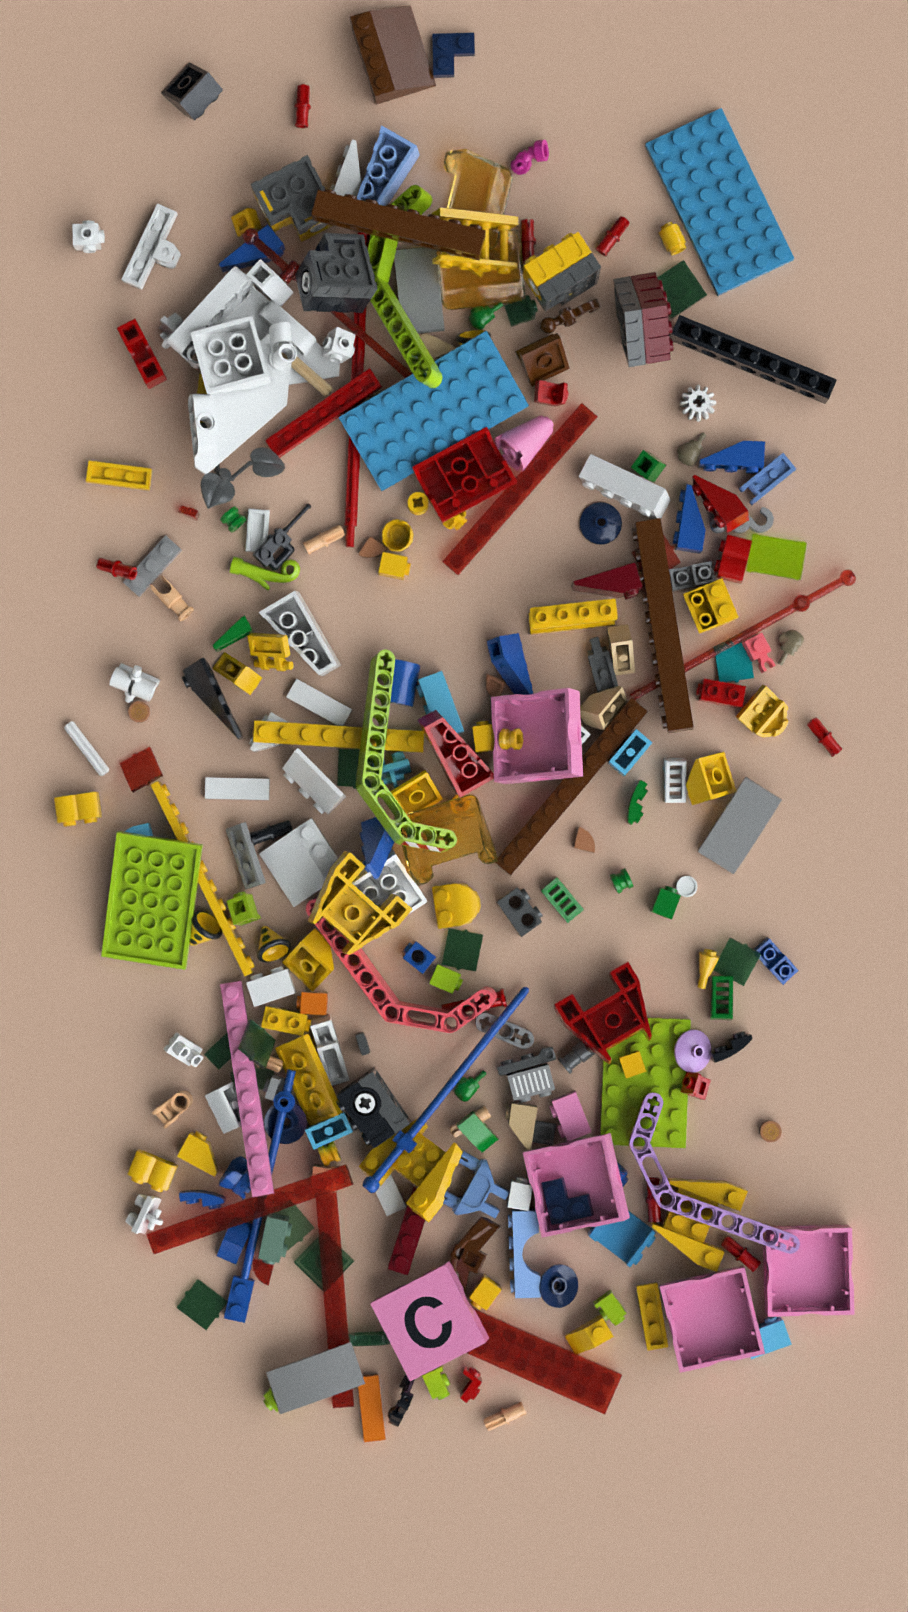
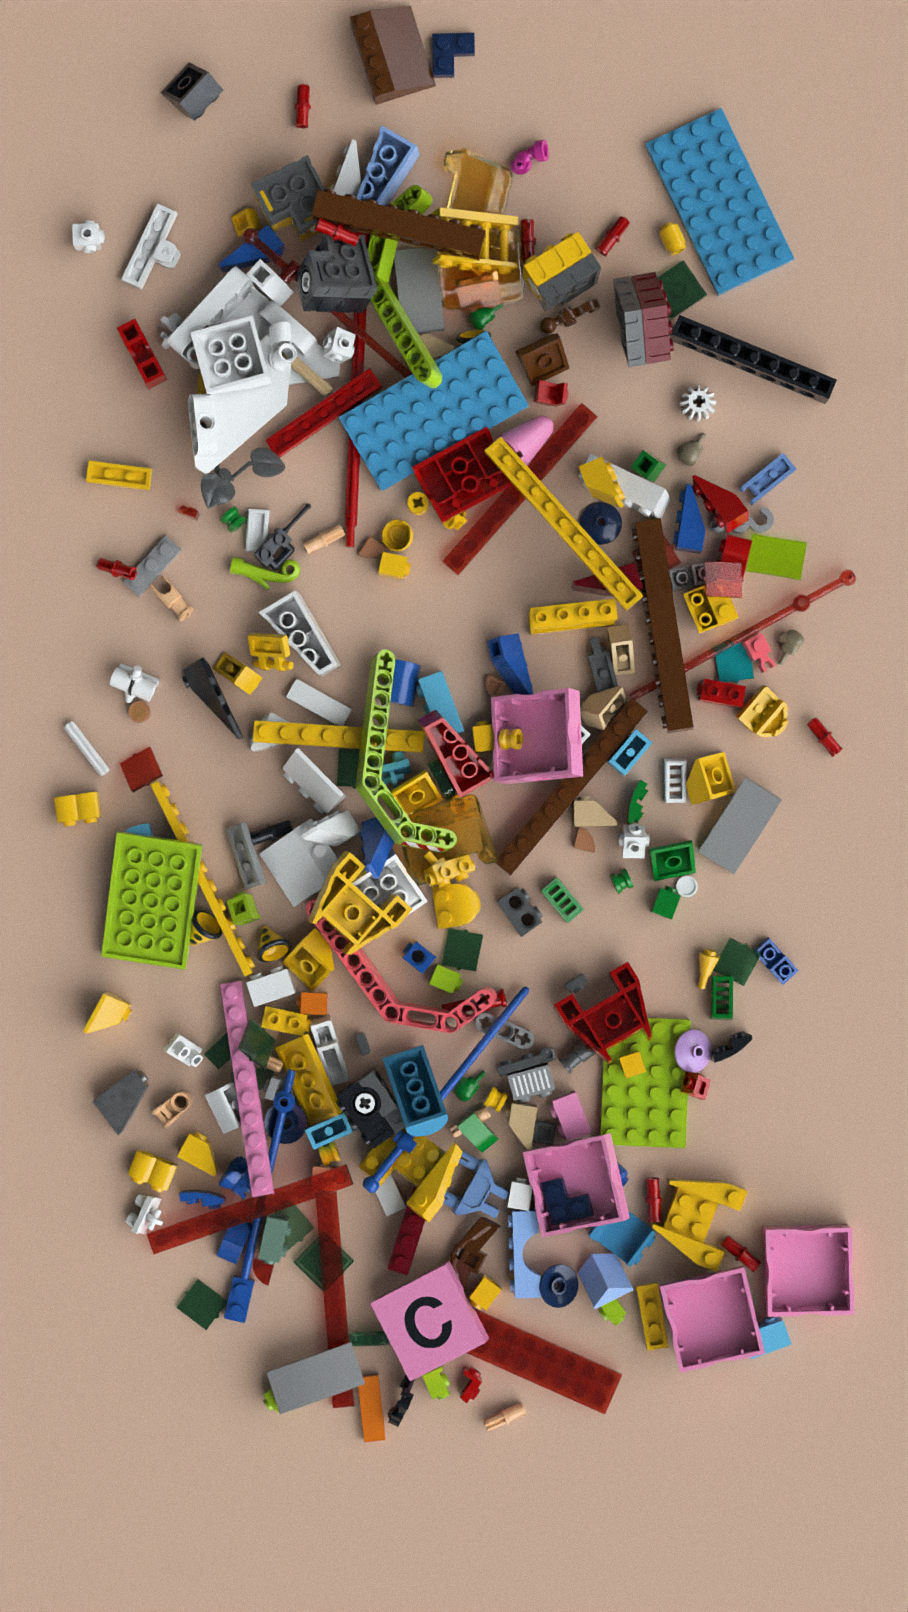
white tile [205,777,270,800] -> none
green slope [212,615,254,652] -> none
clear green bracket [504,295,538,327] -> none
yellow slope [564,1314,614,1355] -> none
lavender beam [629,1093,800,1254] -> none
blue slope [698,441,765,474] -> none
nougat tile [759,1120,782,1142] -> none
none -> yellow slope [83,992,132,1034]
none -> flat silver slope [93,1069,149,1135]
none -> white slope [301,810,361,847]
none -> red pin [315,218,360,247]
none -> dark azure brick [382,1045,448,1136]
none -> yellow brick [424,851,475,888]
none -> clear green beam [428,760,456,800]
none -> clear orange brick [455,272,503,312]
none -> yellow wheel [483,1087,508,1113]
none -> yellow plate [485,437,643,611]
none -> dark grey plate [564,974,587,993]
none -> tan slope [573,797,617,827]
none -> yellow slope [578,456,625,508]
none -> light blue slope [578,1254,633,1309]
none -> white brick [619,824,650,858]
none -> green slope [648,840,696,881]
none -> clear red piece [703,561,744,598]

